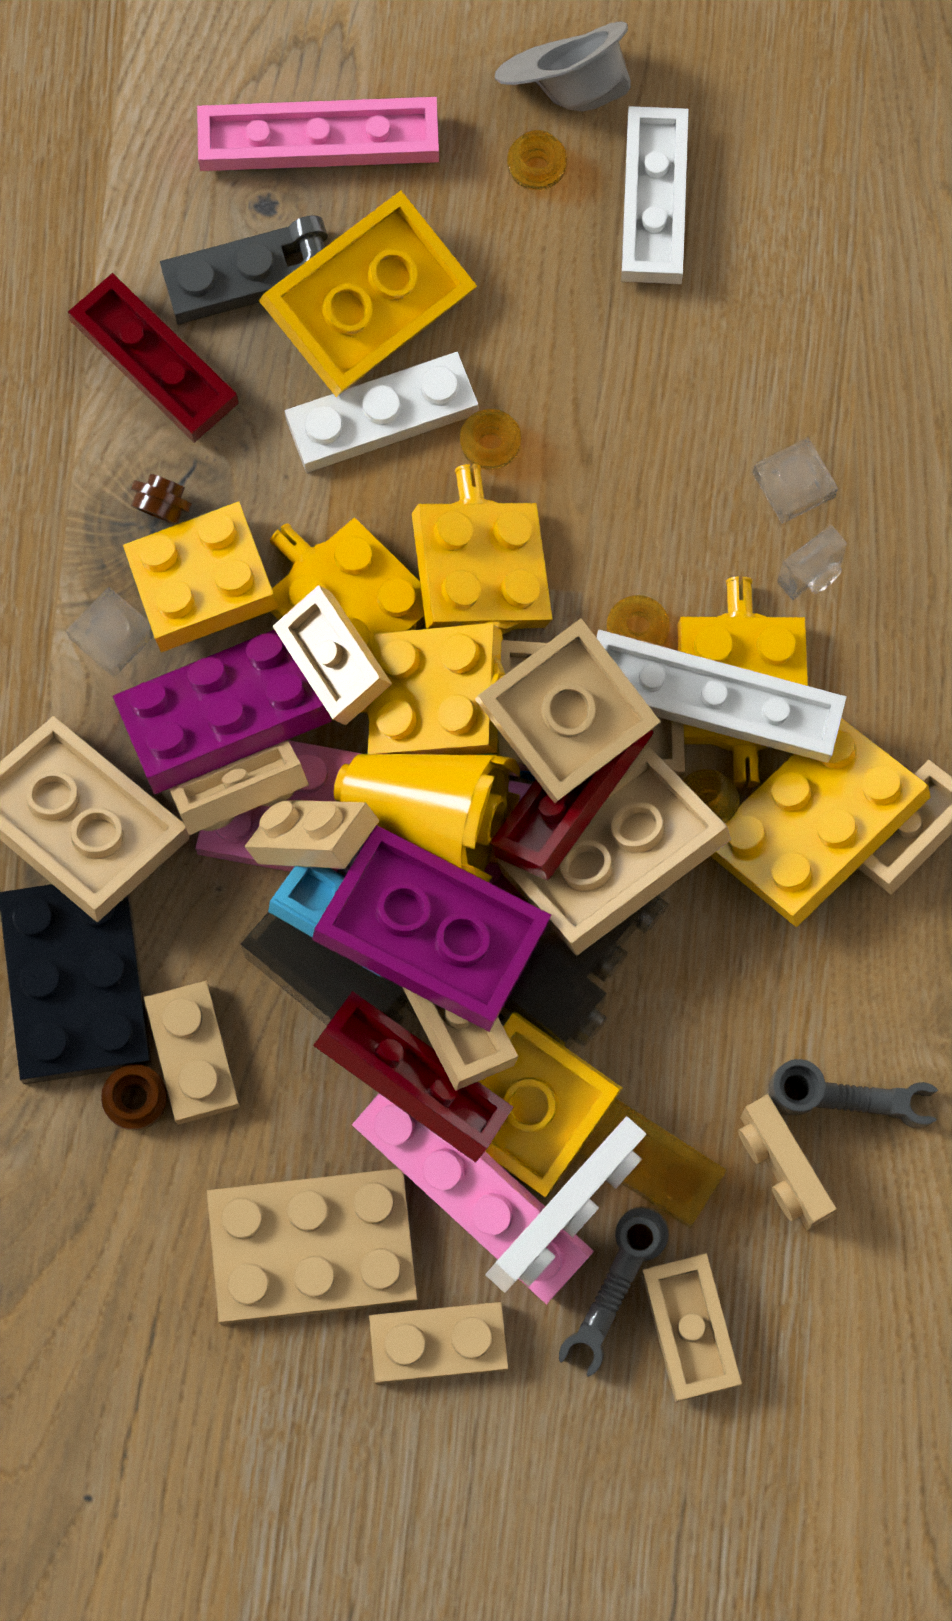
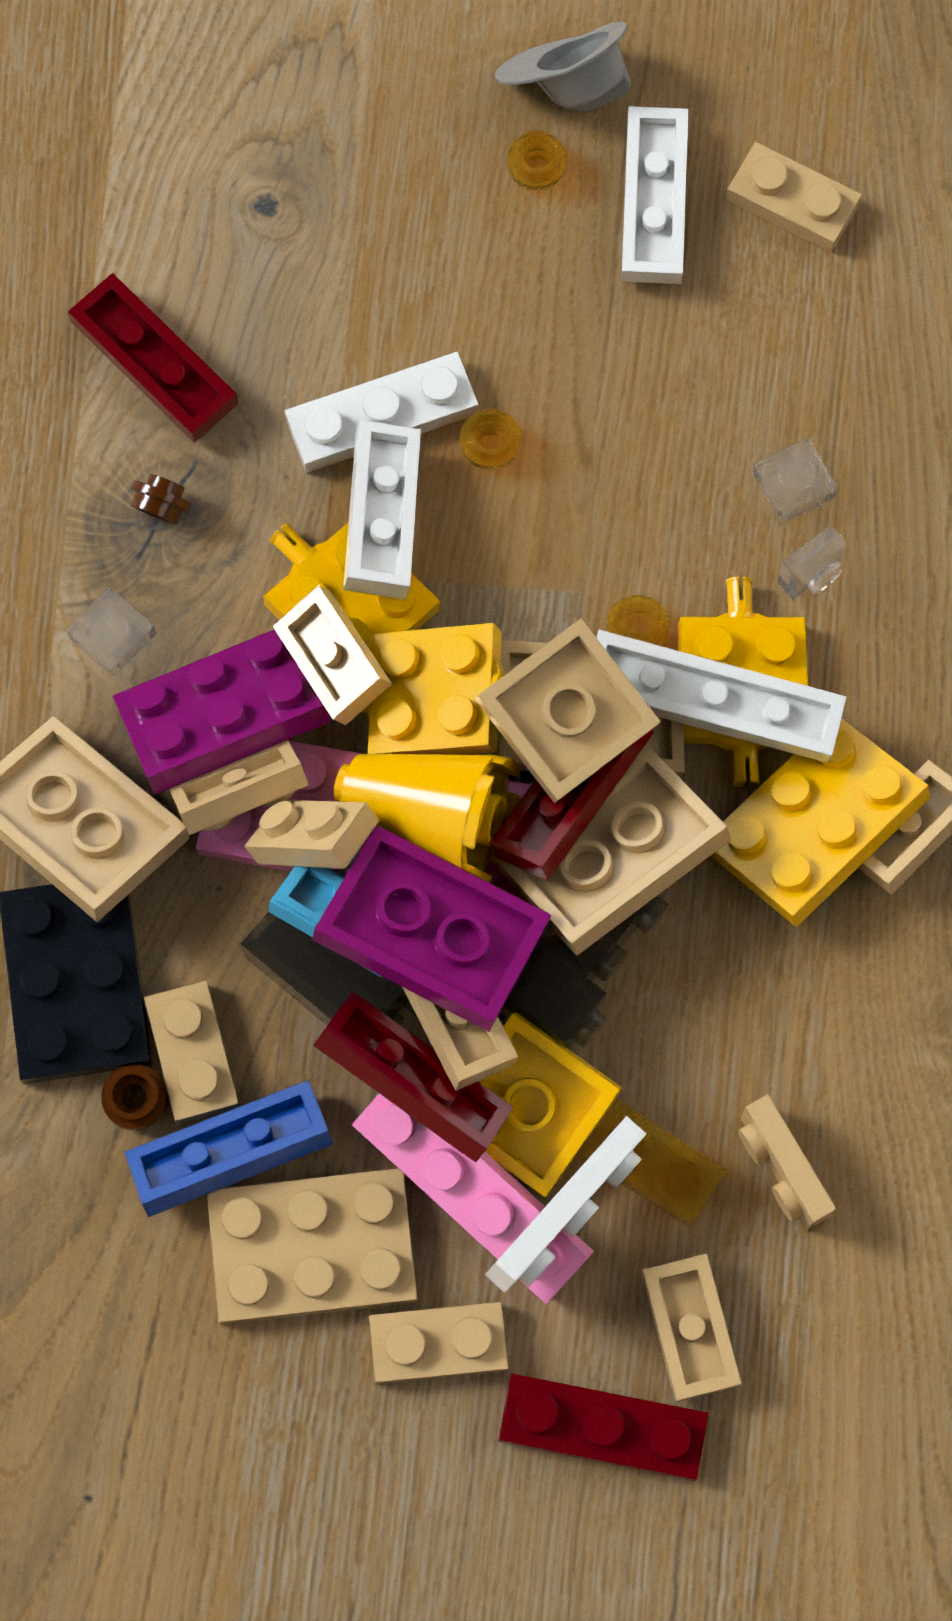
yellow plate [123,501,279,653] -> none
dark grey plate [160,215,328,325] -> none
bright pink plate [197,97,439,171] -> none
yellow plate [259,190,477,397] -> none
yellow plate [412,464,553,640] -> none
dark grey brick [559,1206,669,1377] -> none
clear yellow plate [683,769,740,823] -> none
dark grey brick [768,1059,938,1128] -> none
none -> blue plate [125,1080,333,1217]
none -> white plate [343,419,421,600]
none -> dark red plate [498,1373,709,1481]
none -> tan plate [726,141,862,253]

